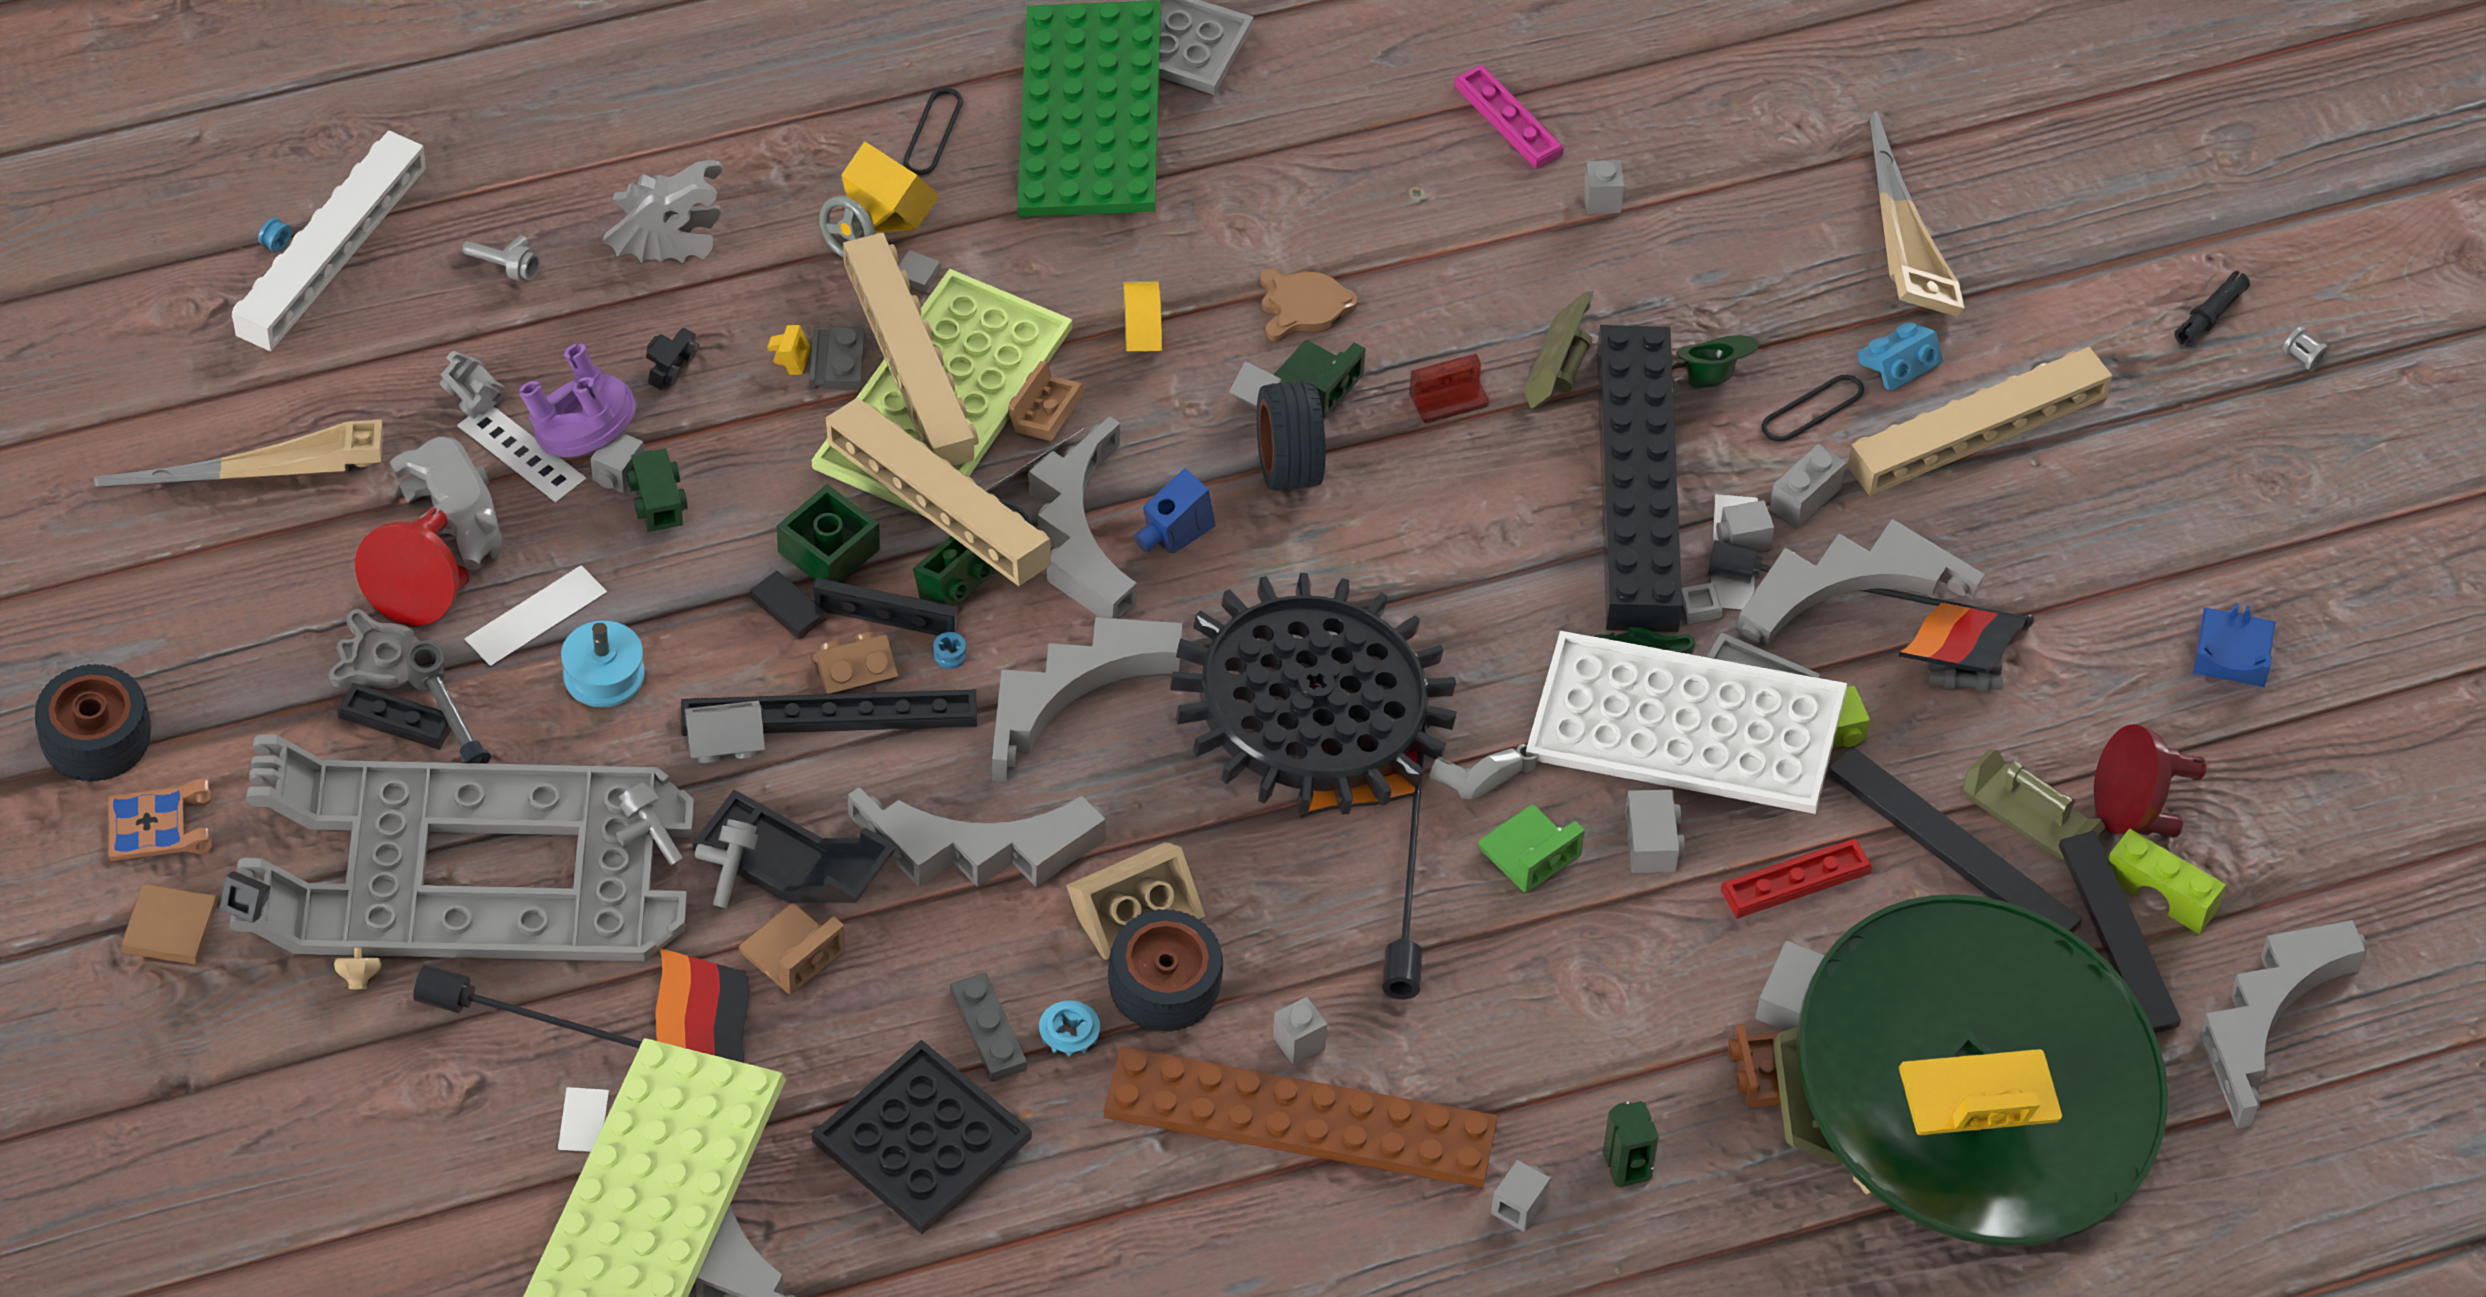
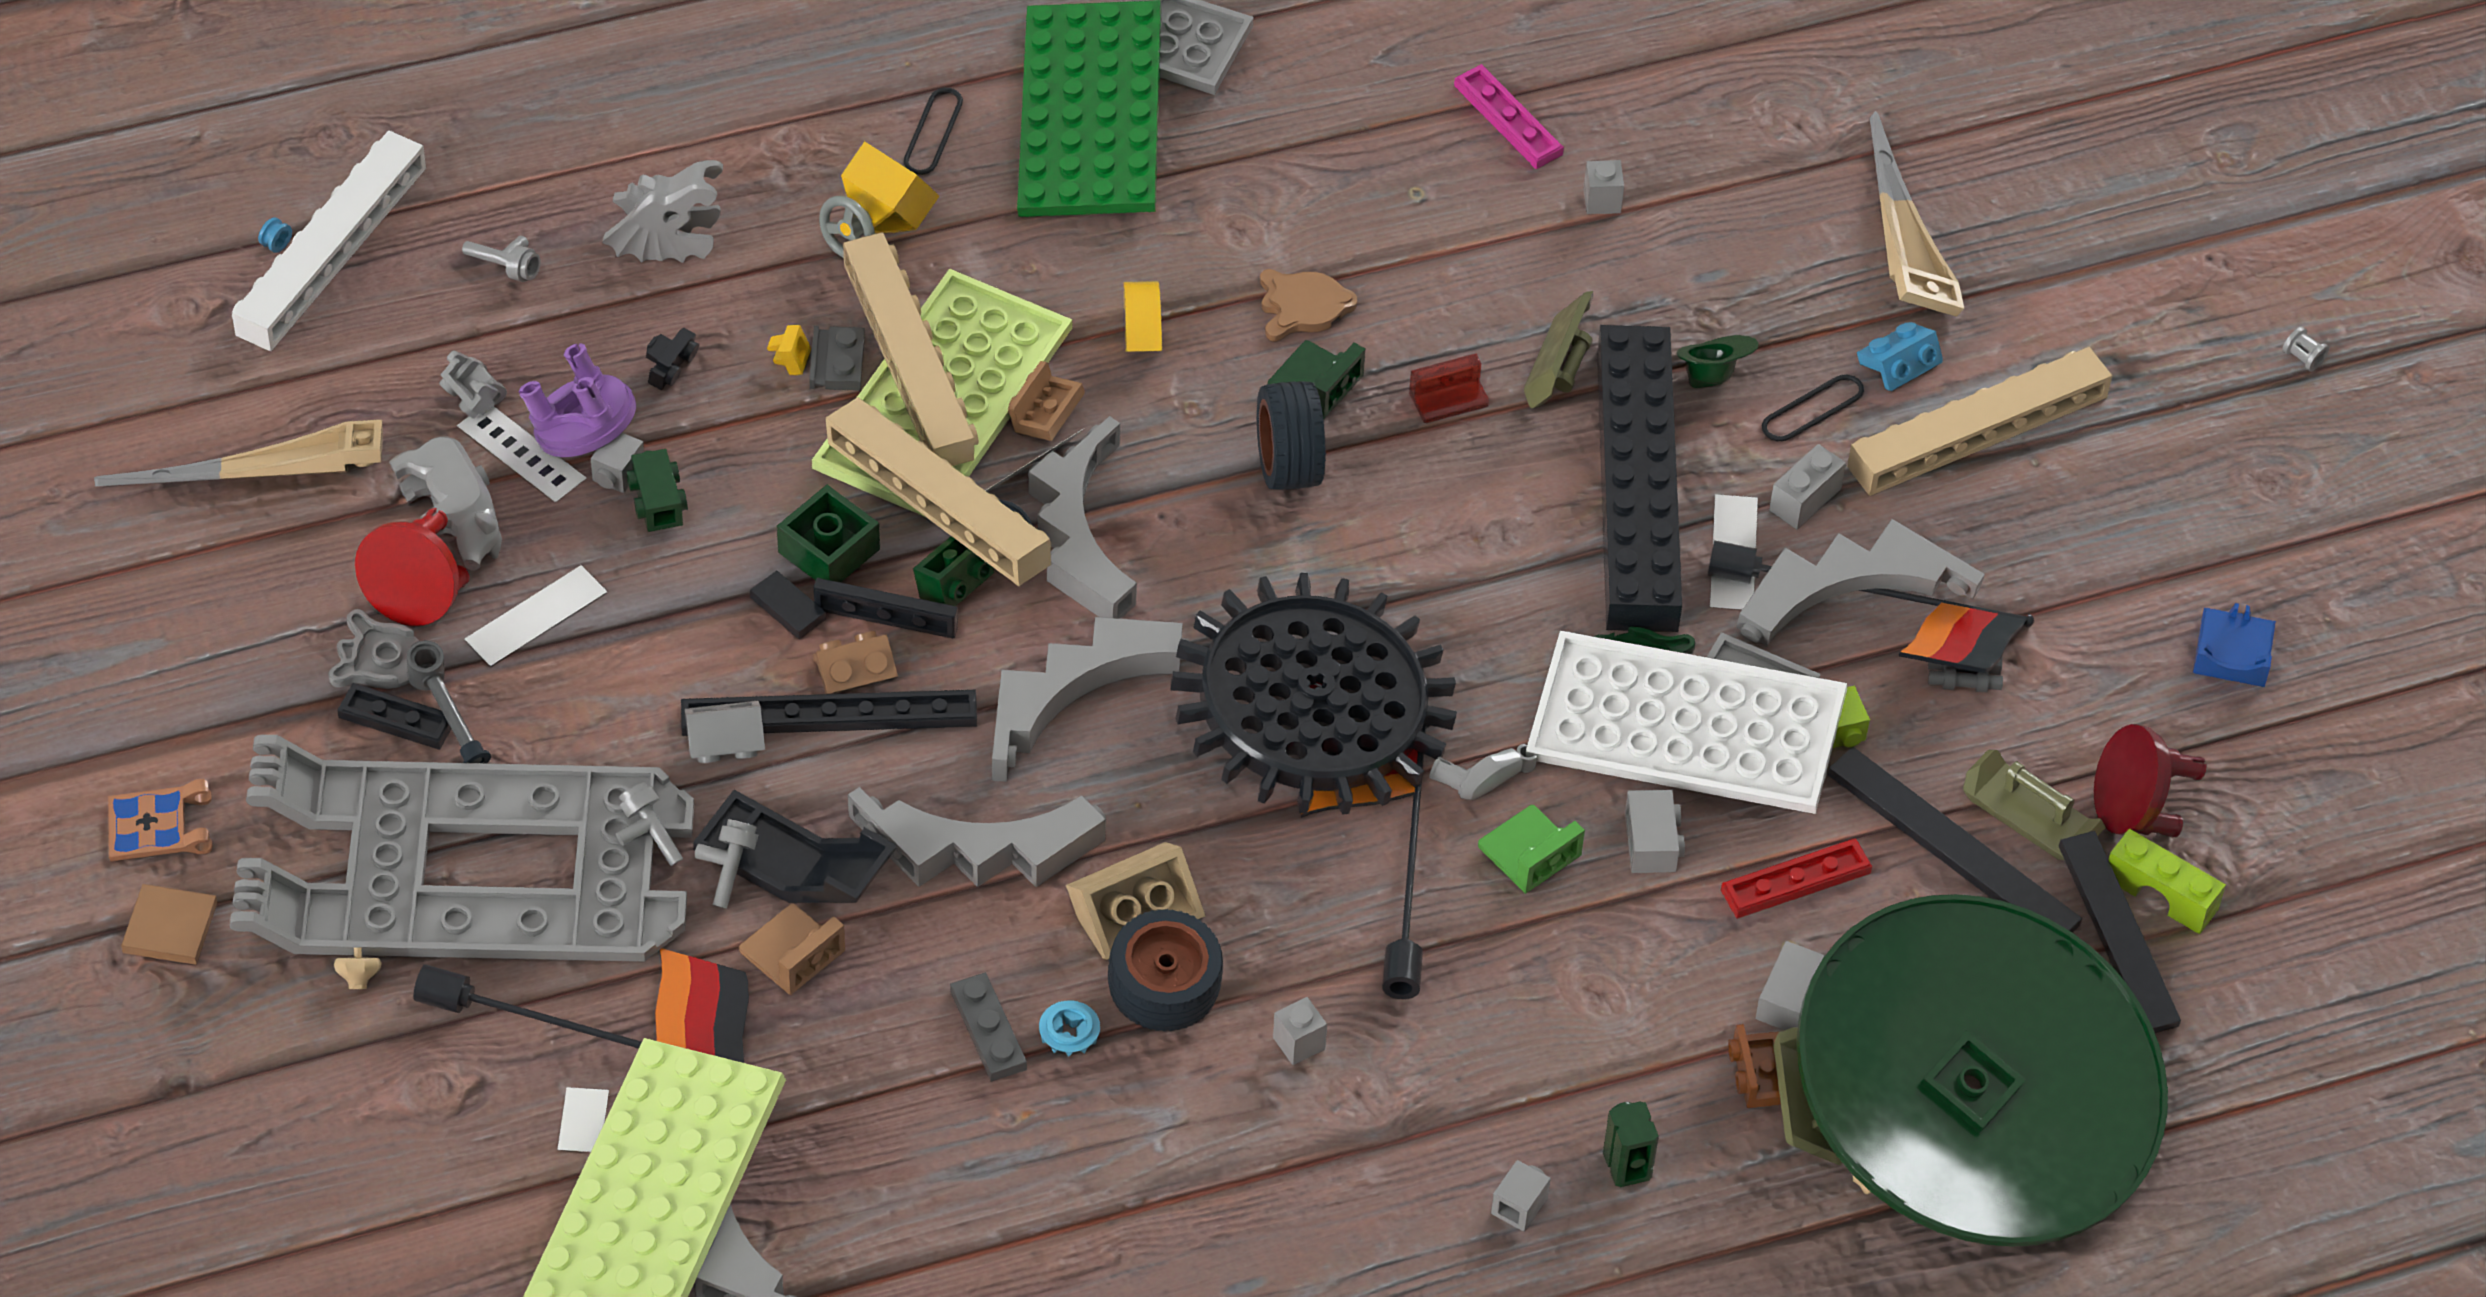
black wheel [35,664,151,782] -> none
black tile [219,871,271,923] -> none
medium azure wheel [561,621,644,707] -> none
black plate [811,1040,1032,1234] -> none
light grey tile [898,250,940,293] -> none
dark azure bush [933,632,966,669] -> none
dark orange plate [1104,1046,1498,1188] -> none
blue torso [1134,468,1216,553] -> none
light grey brick [1229,361,1284,409] -> none
light grey tile [1682,582,1722,625] -> none
light grey brick [1716,500,1774,552] -> none
yellow bracket [1899,1049,2062,1135] -> none
black pin [2174,271,2250,347] -> none
light grey arch [2200,920,2367,1129] -> none

